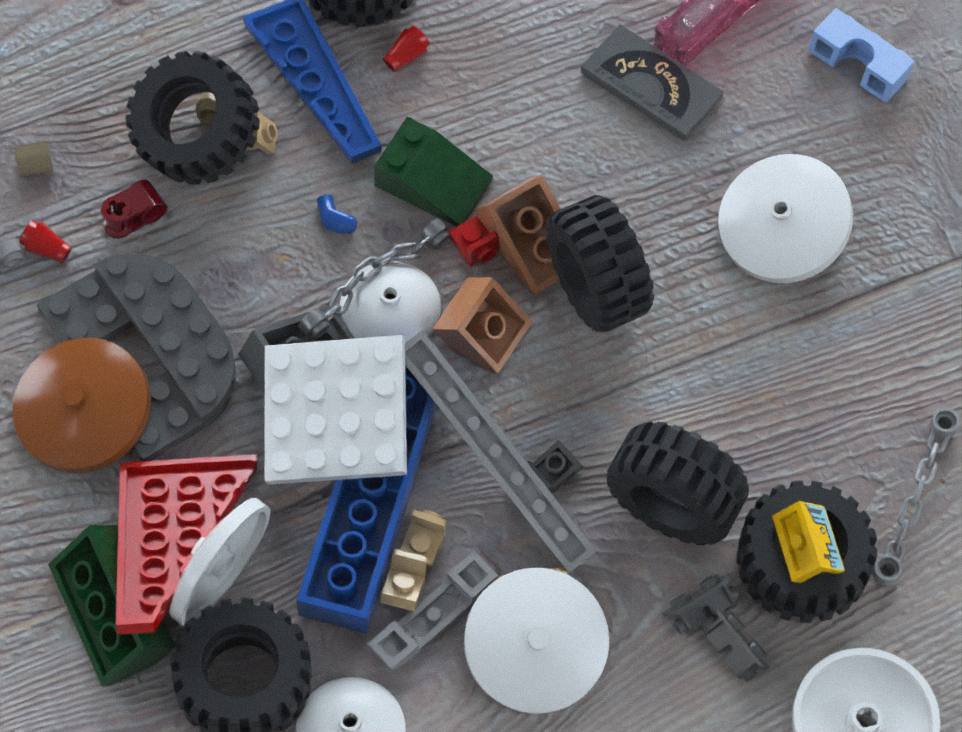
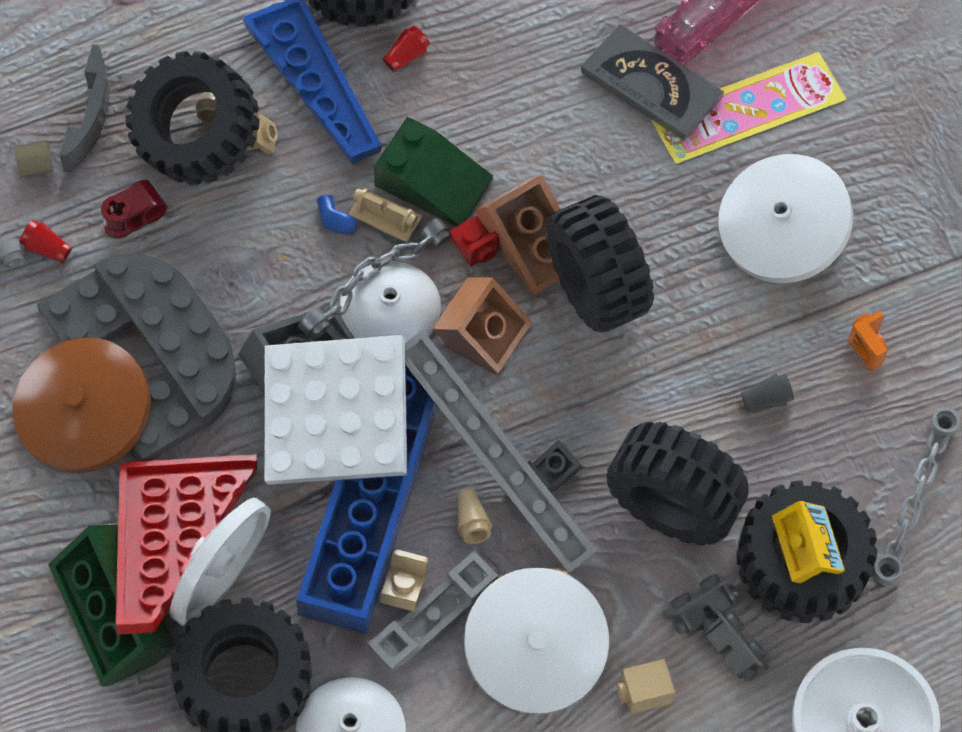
tan bracket [400,510,446,571] -> none
light blue arch [808,8,915,103] -> none
none -> dark grey slope [59,44,109,172]
none -> tan hinge [348,188,423,243]
none -> tan cone [456,489,492,544]
none -> tan brick [616,659,675,714]
none -> sticker [650,52,847,164]
none -> dark grey cone [741,373,794,411]
none -> orange bracket [848,310,888,371]

